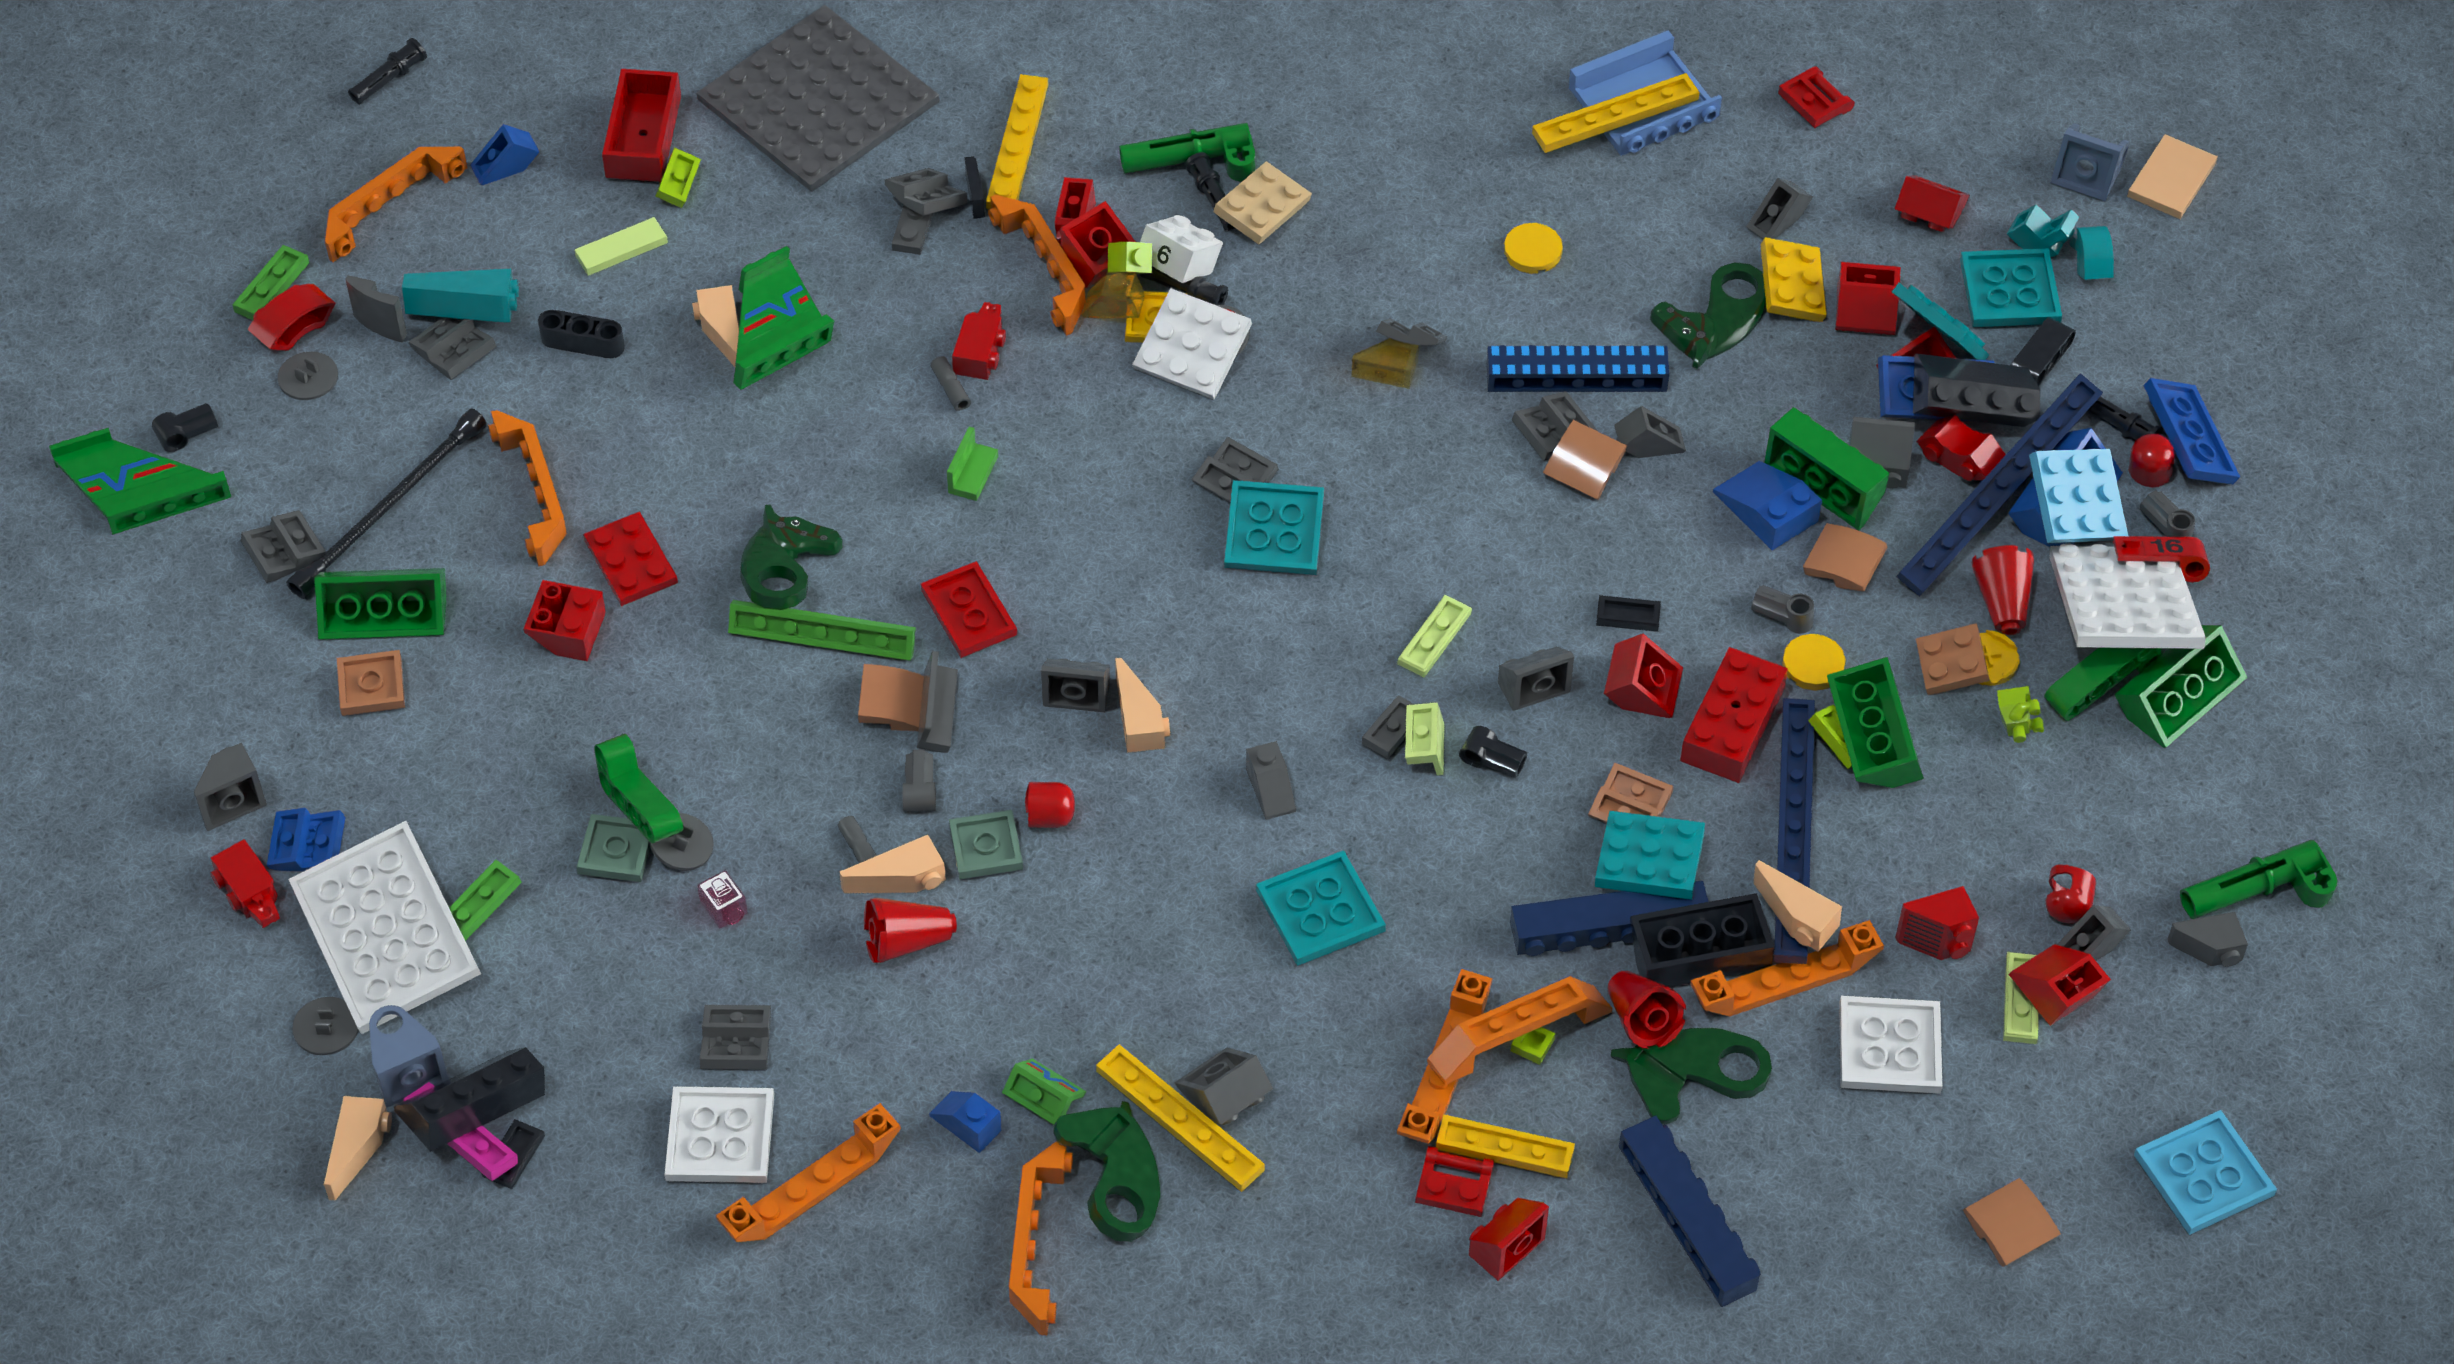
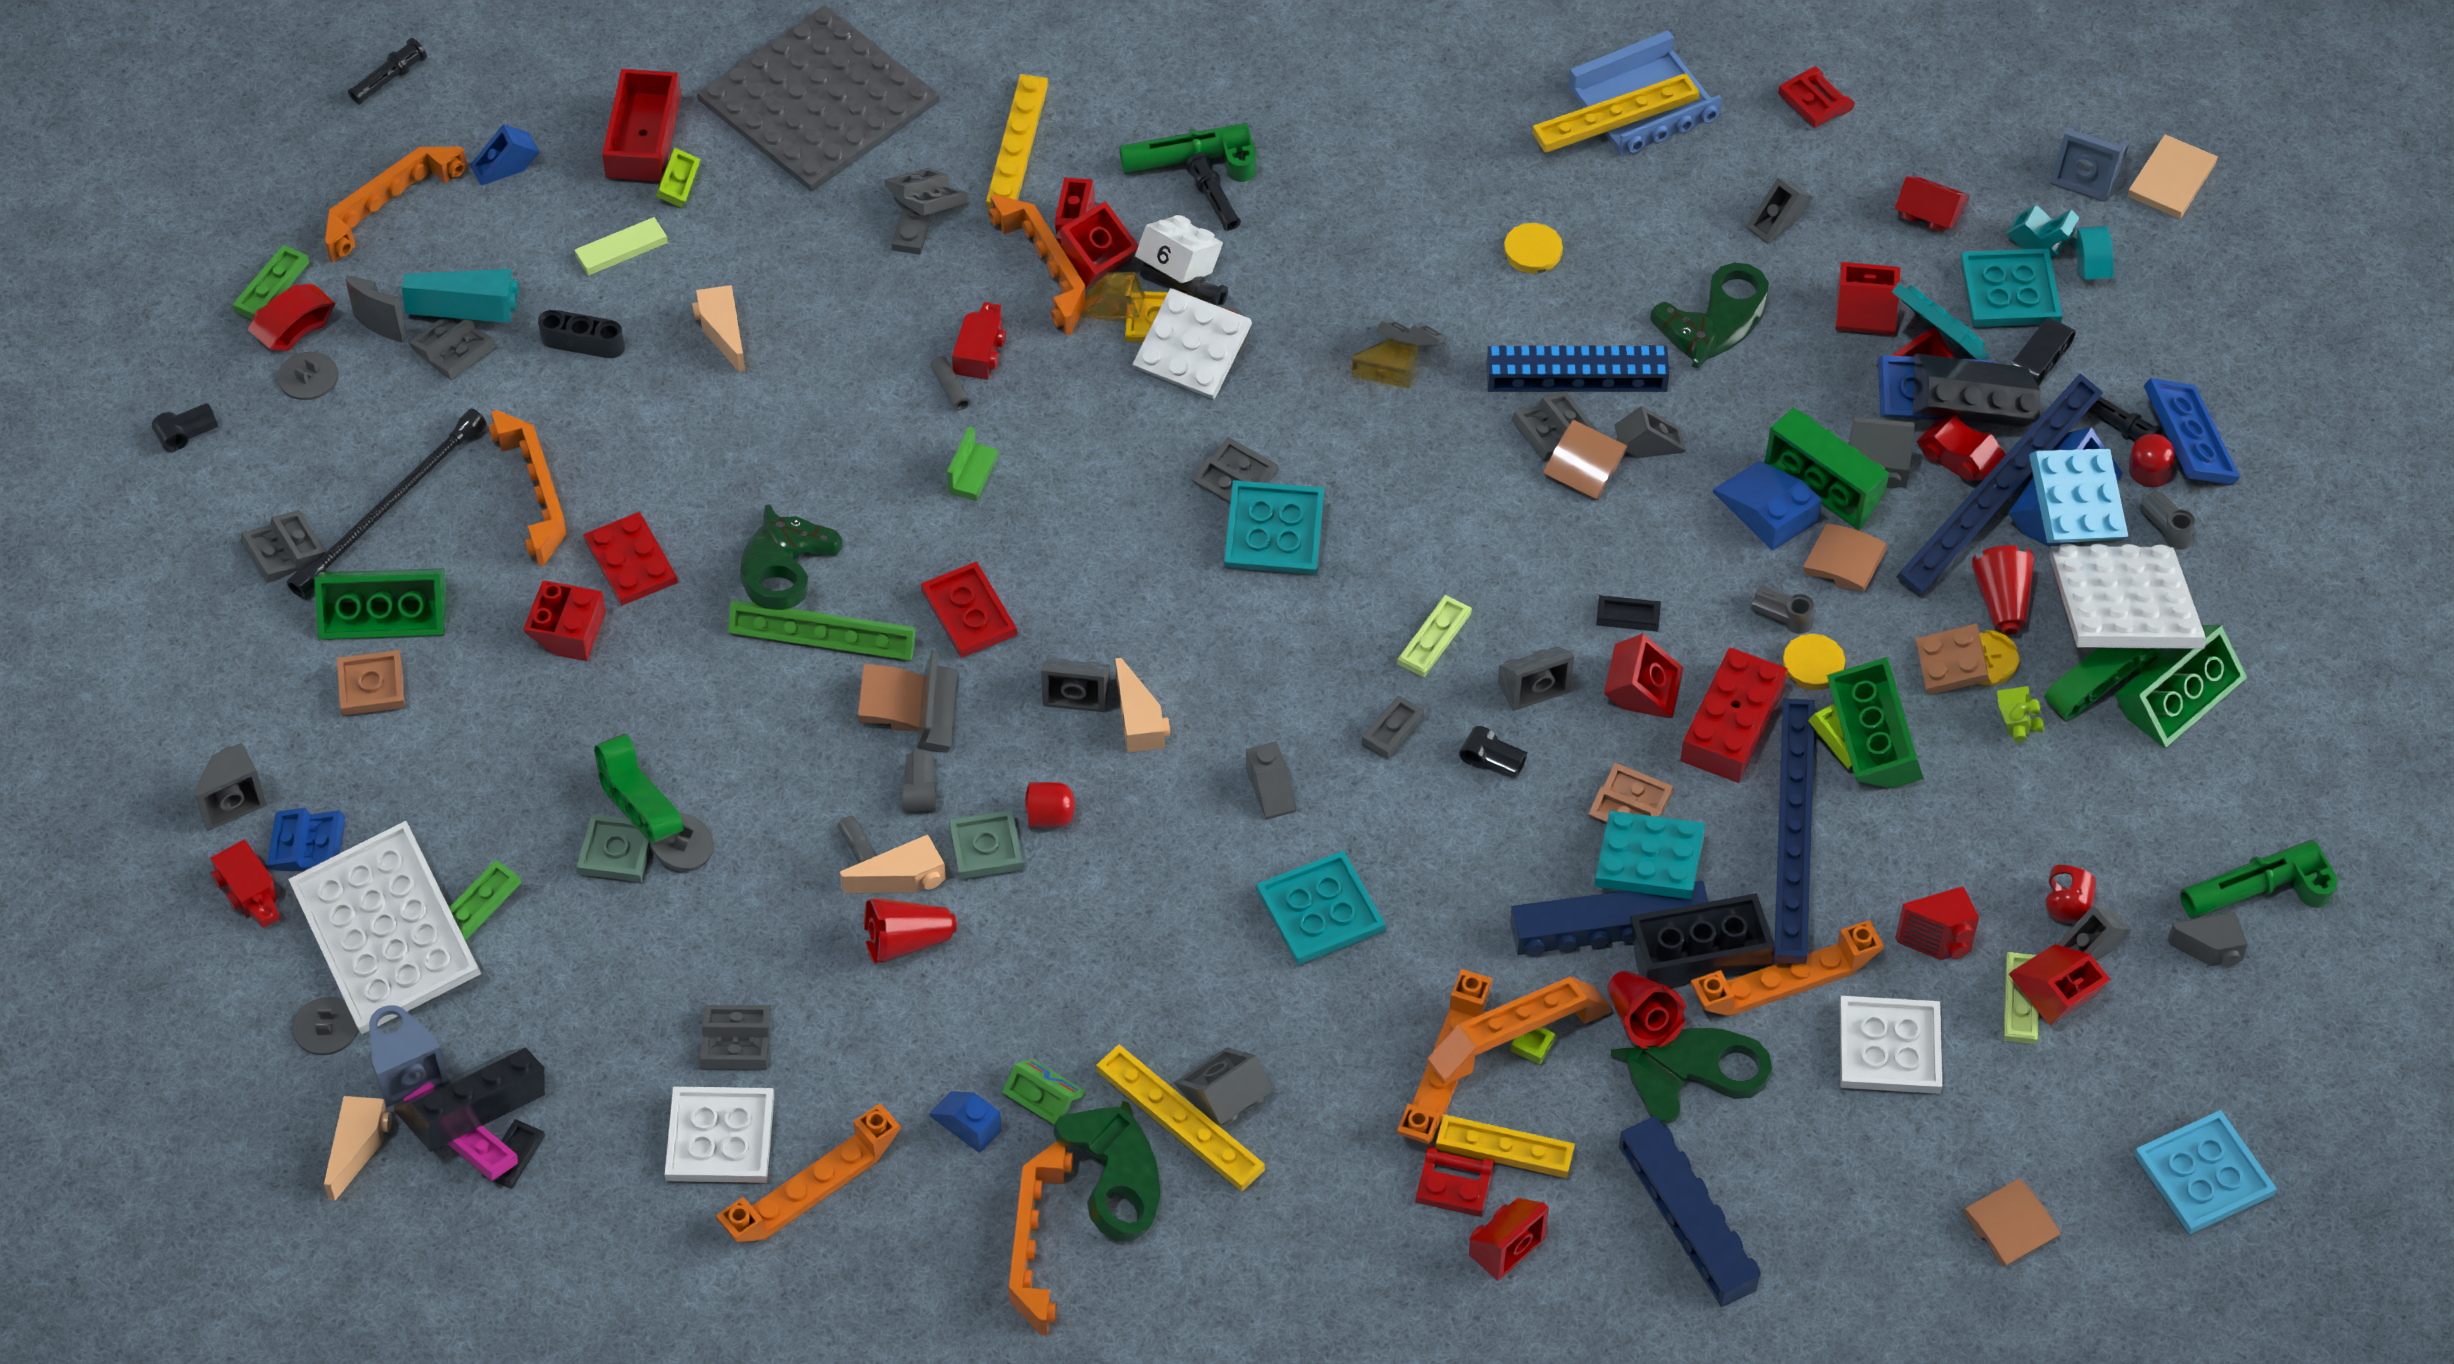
green piece [49,428,231,535] -> none
clear pink brick [697,870,748,929] -> none
green piece [733,246,834,390] -> none
black tile [964,156,985,219] -> none
lime brick [1108,242,1152,274] -> none
tan plate [1213,161,1312,244] -> none
yellowish green panel [1405,702,1444,775] -> none
light nougat slope [1754,860,1842,952] -> none
yellow plate [1760,237,1826,322] -> none
red door [2113,536,2210,583] -> none

